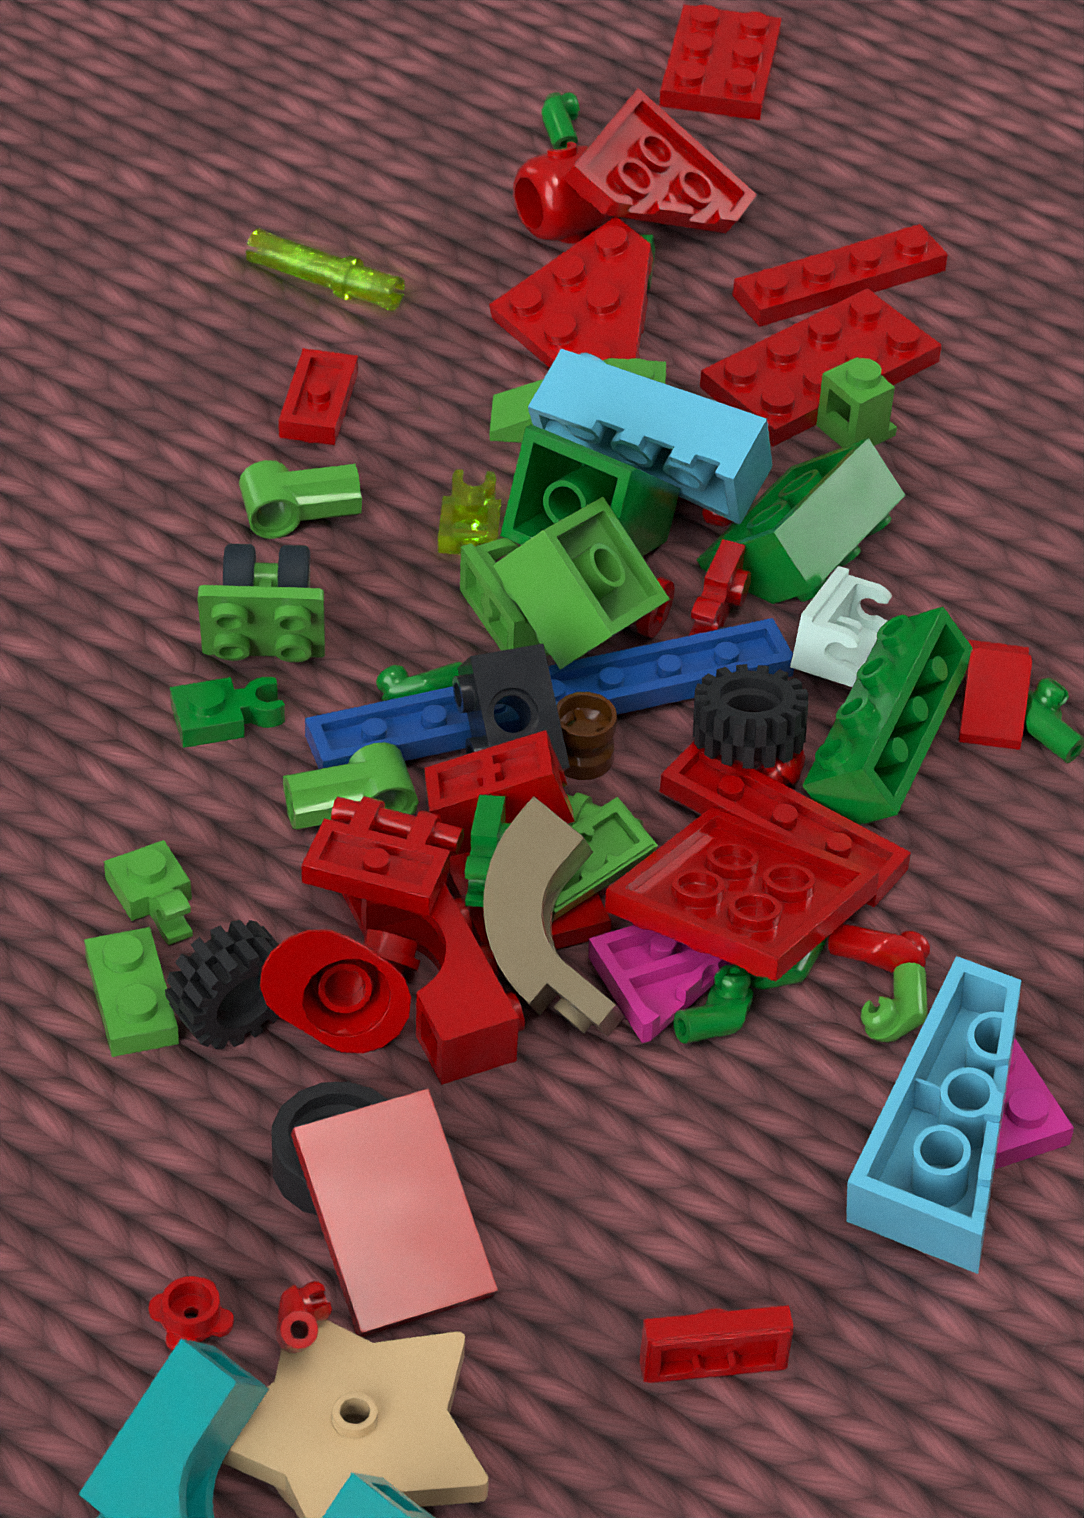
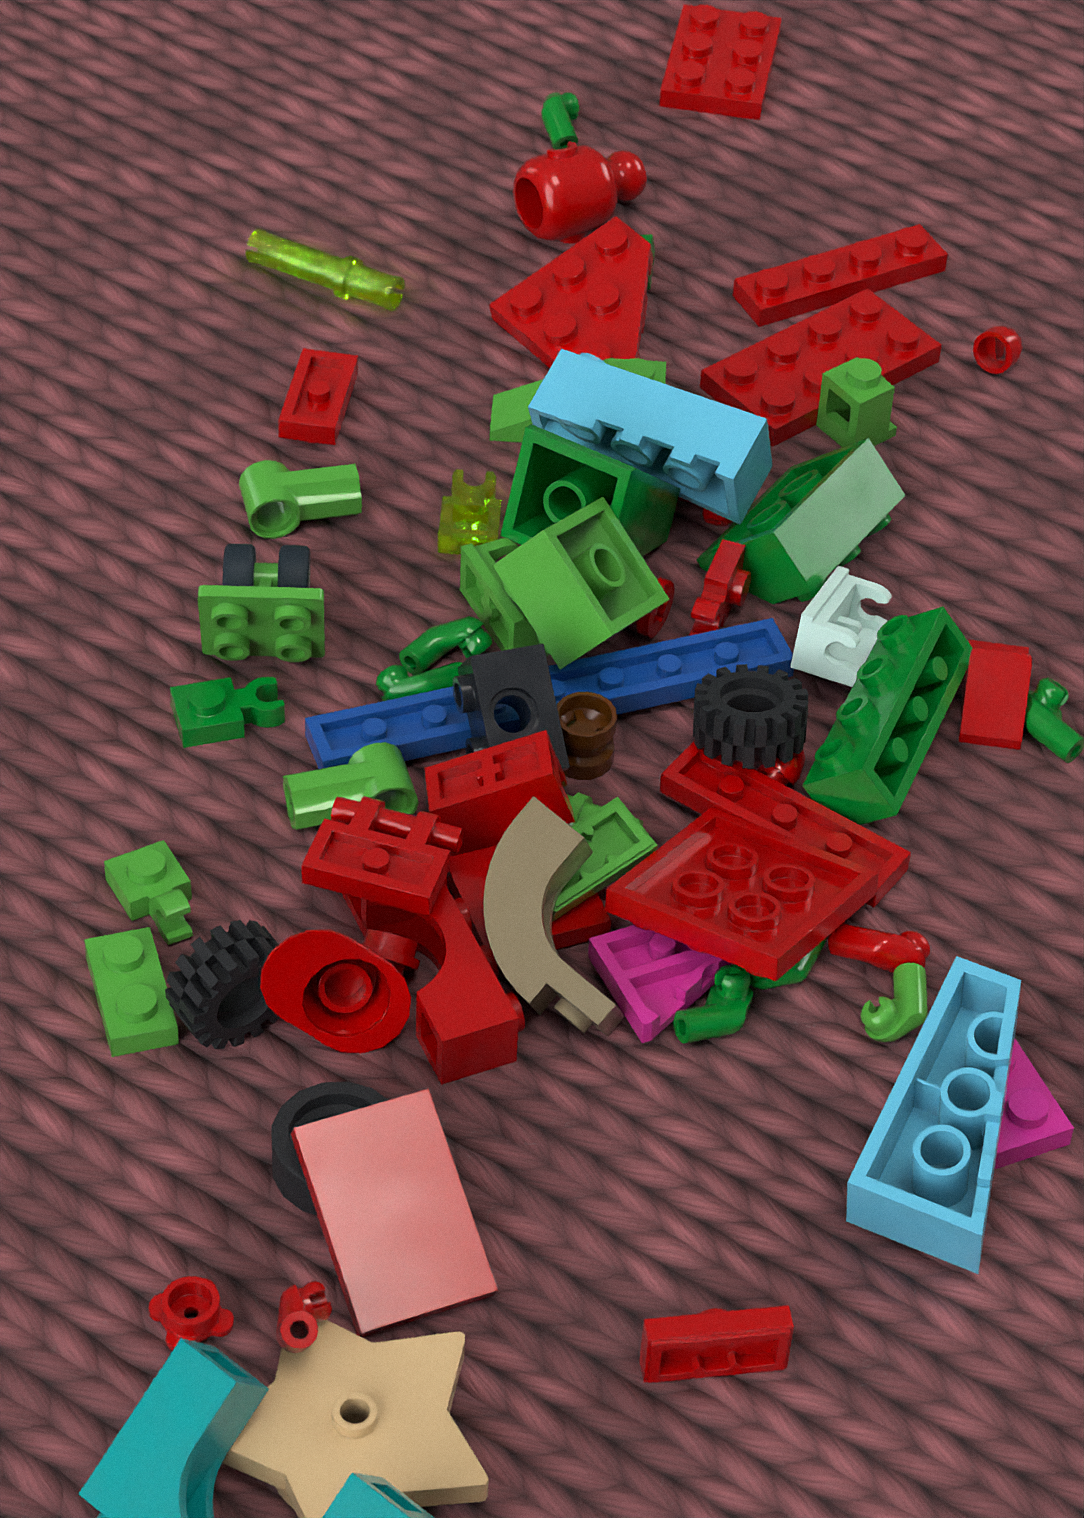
green plate [465,795,511,907] -> none
red plate [563,88,757,233] -> none
none -> green arm [399,616,492,675]
none -> red hinge [973,326,1023,374]

